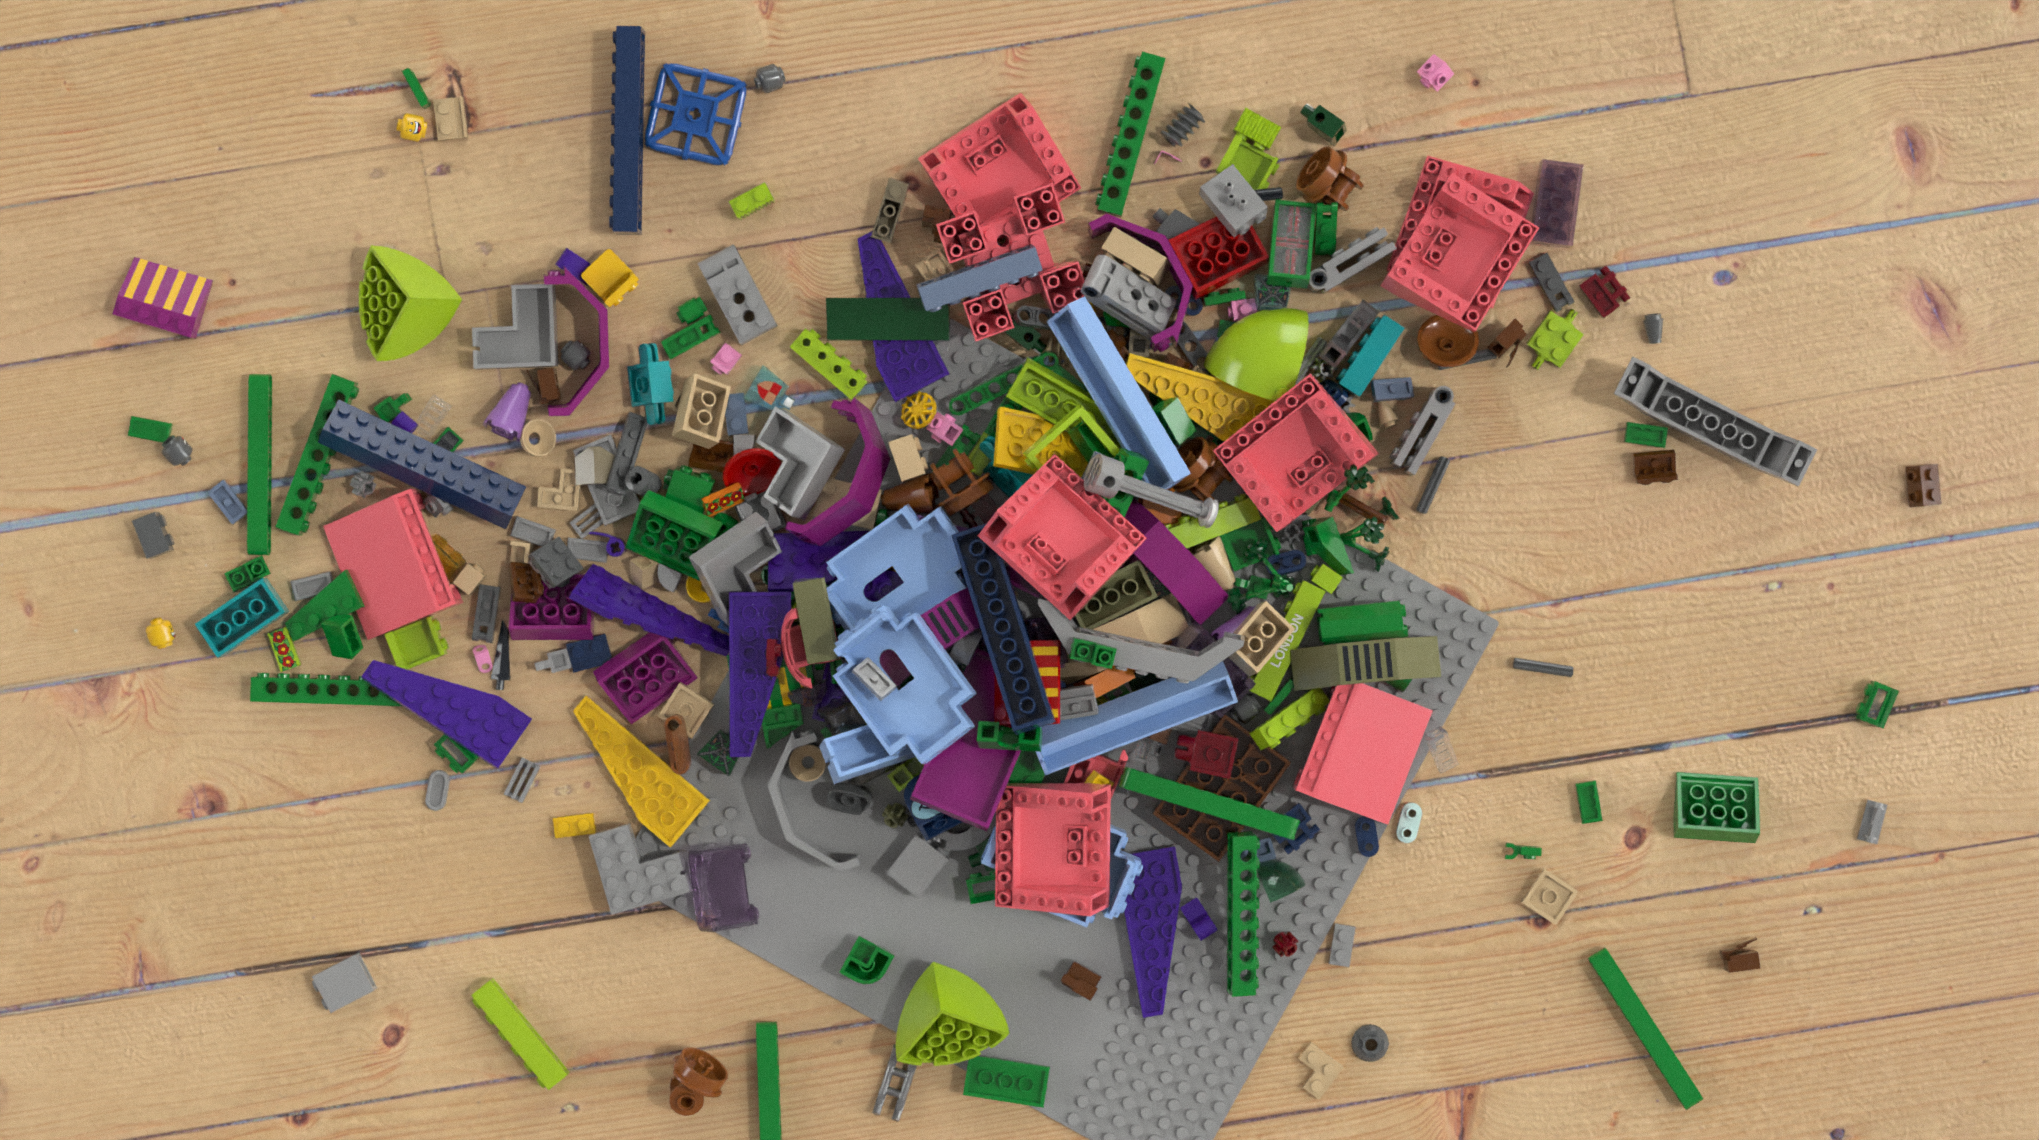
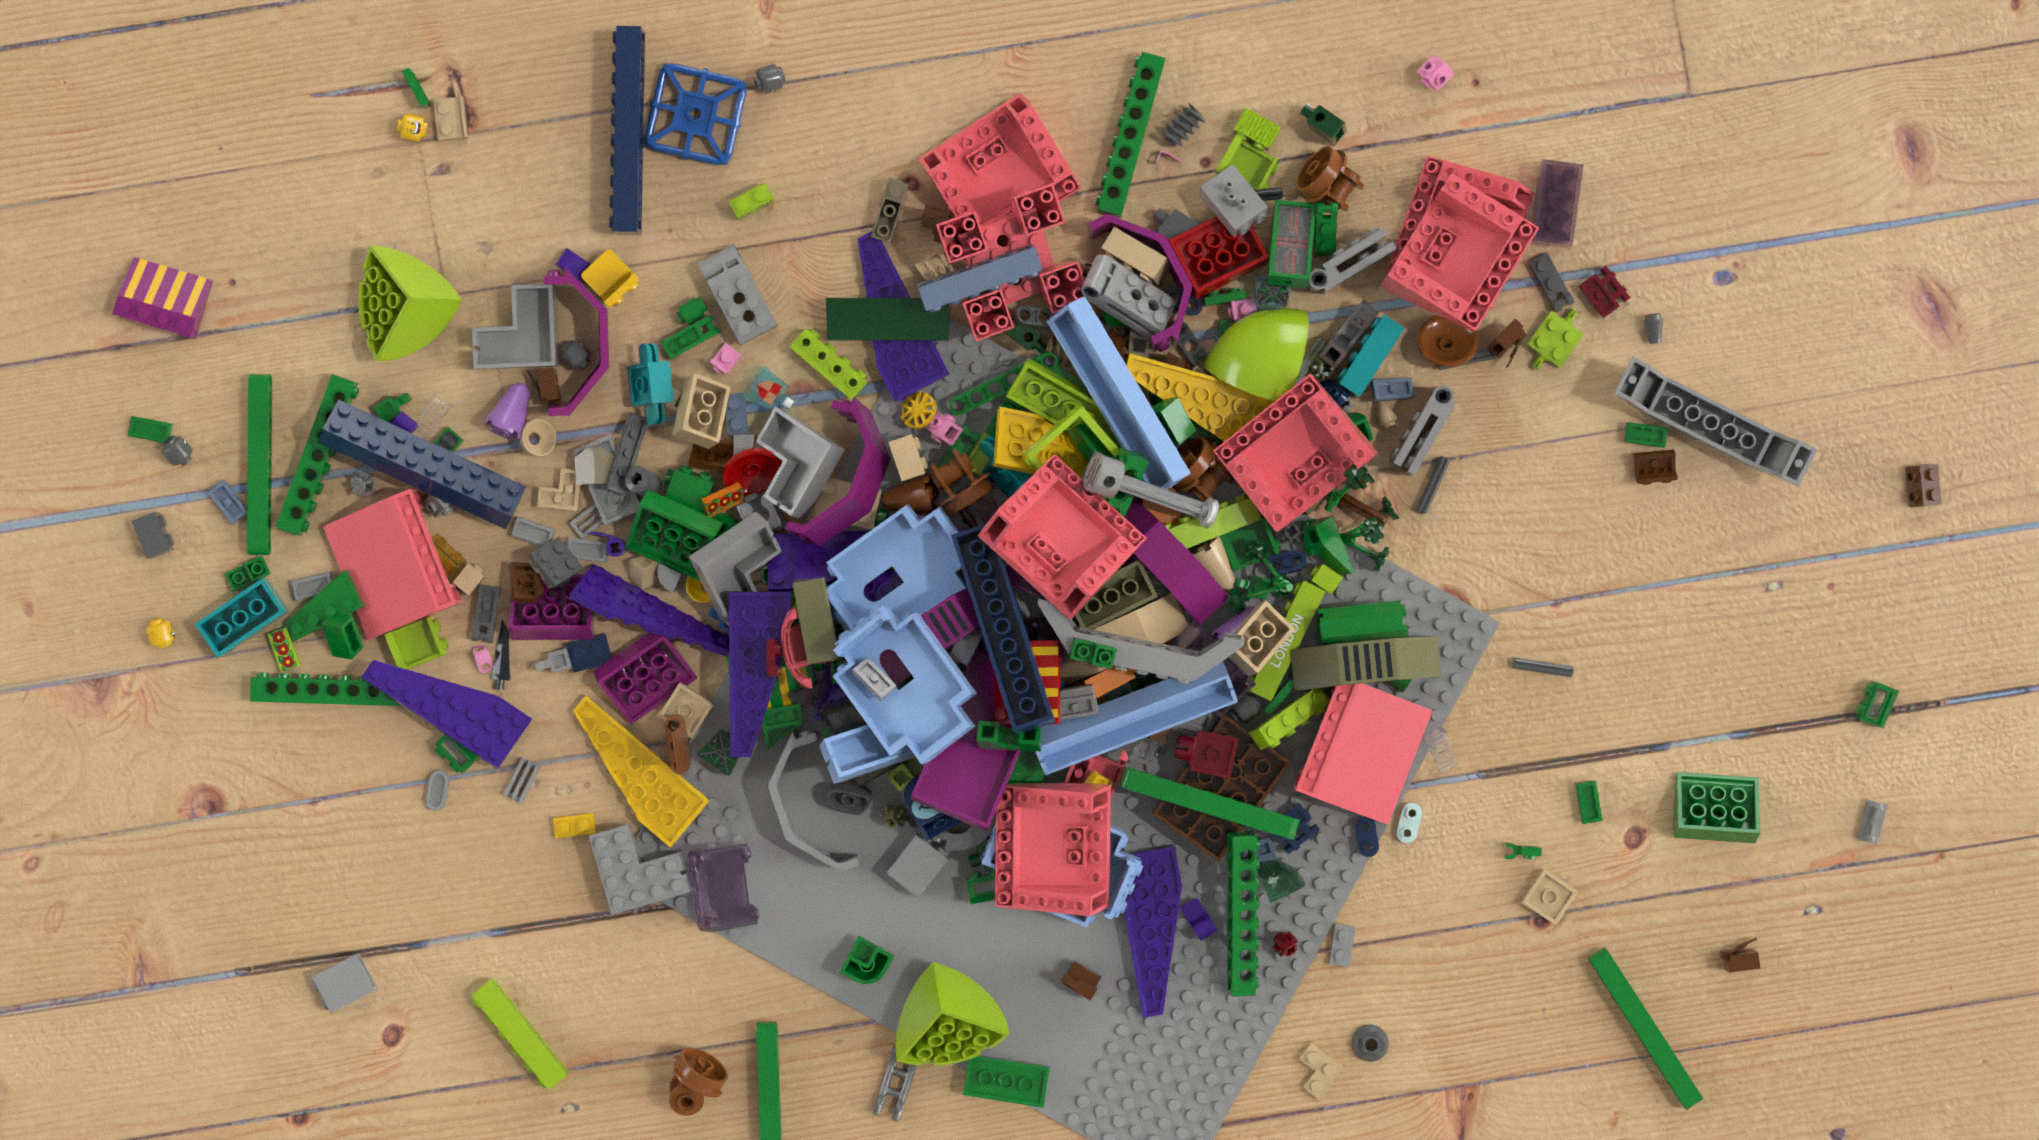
tan panel [510,541,534,564] -> none
tan piece [789,744,826,782] -> none

